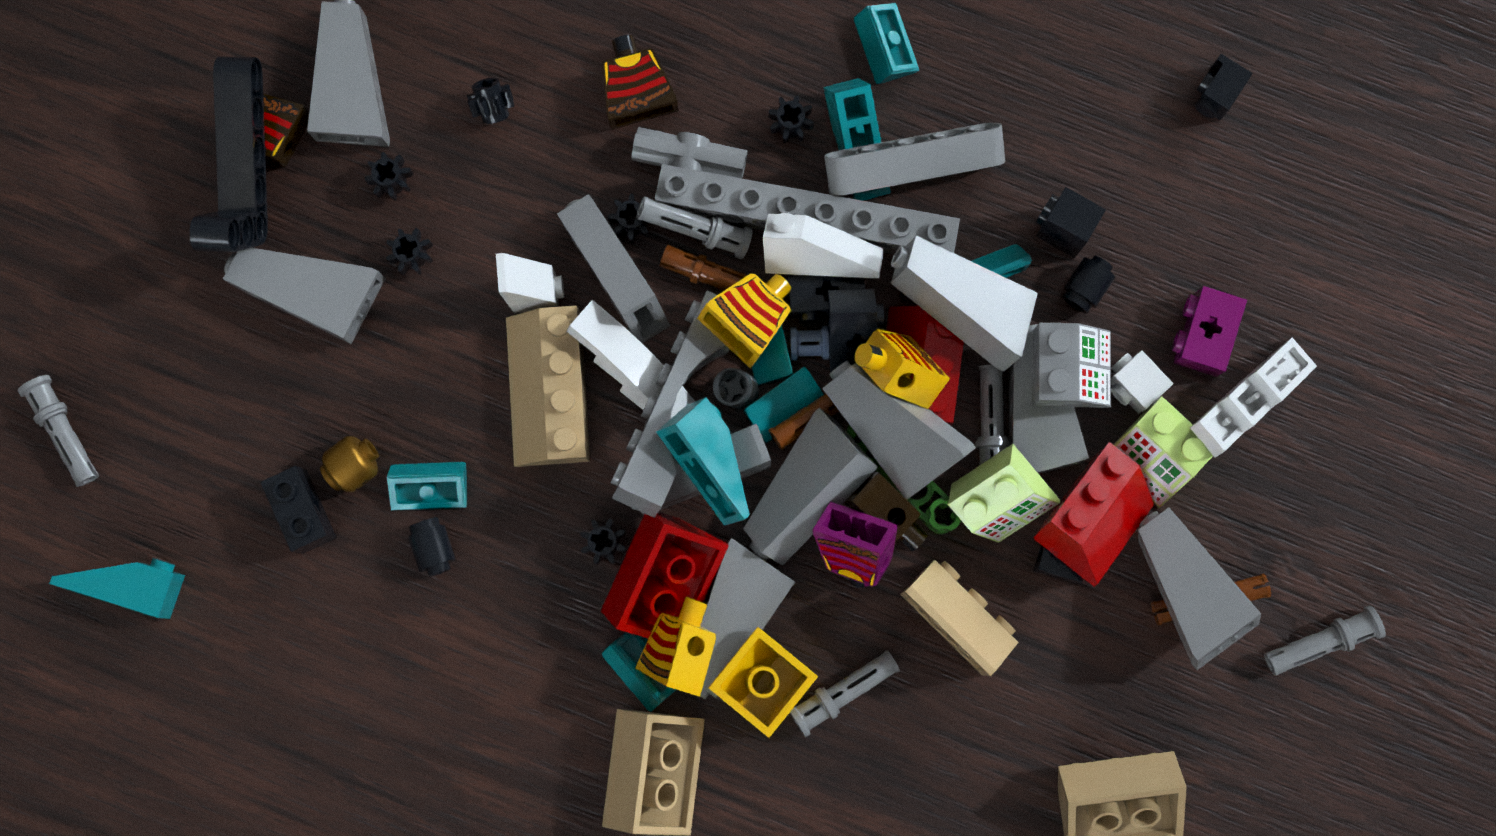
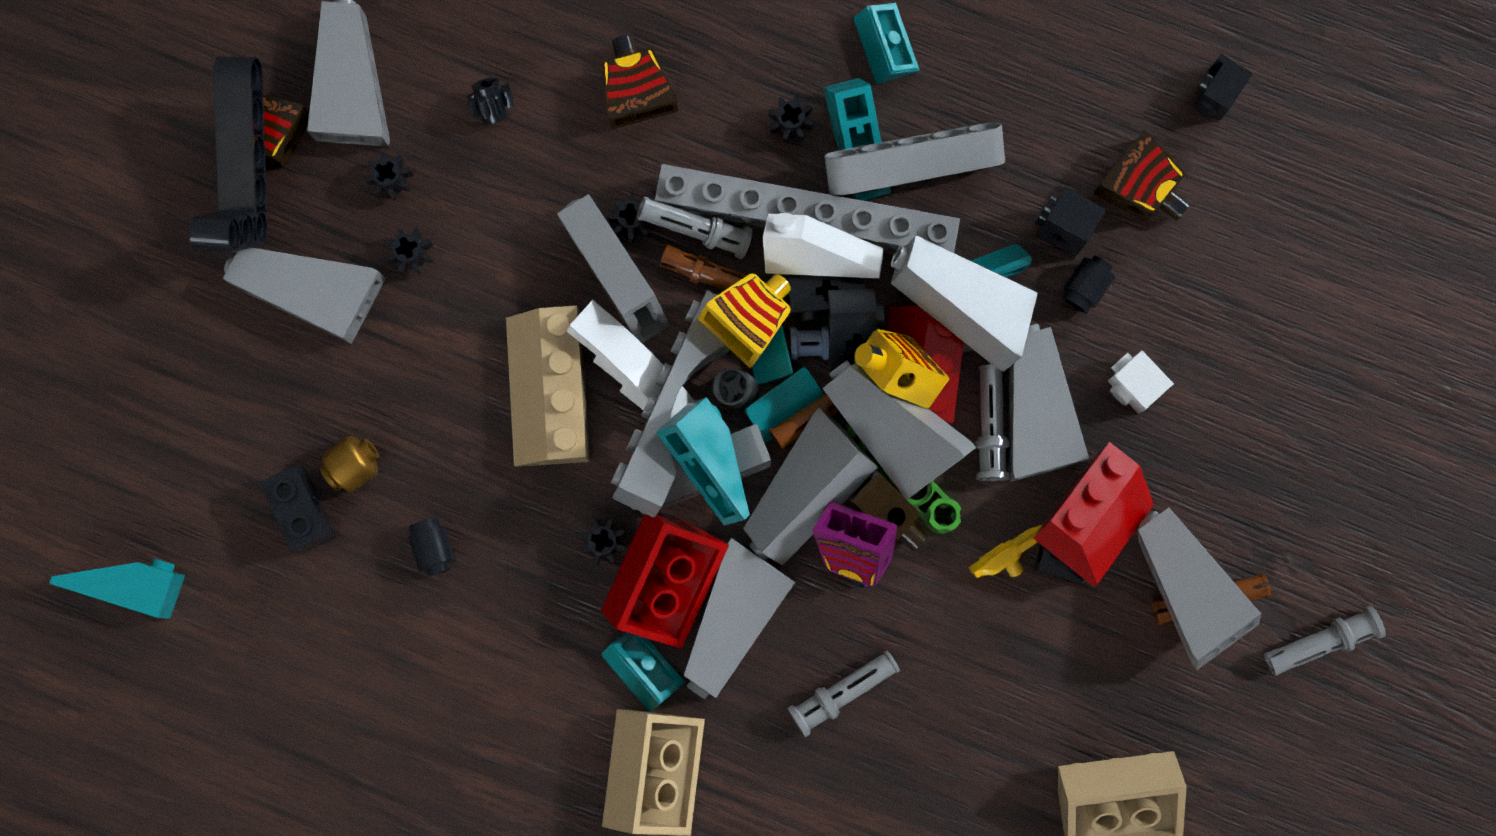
light grey pin [17,375,100,487] -> none
teal slope [387,462,467,510] -> none
white slope [496,253,564,314] -> none
light grey piece [631,127,748,179] -> none
yellow torso [635,597,716,697] -> none
yellow slope [708,626,818,738] -> none
tan slope [900,560,1019,676] -> none
yellowish green slope [948,444,1060,543] -> none
light grey slope [1032,323,1111,408] -> none
yellowish green slope [1113,397,1213,508] -> none
magenta brick [1172,286,1247,377] -> none
white slope [1190,338,1317,458] -> none
none -> yellow piece [968,525,1042,578]
none -> torso [1094,130,1191,222]

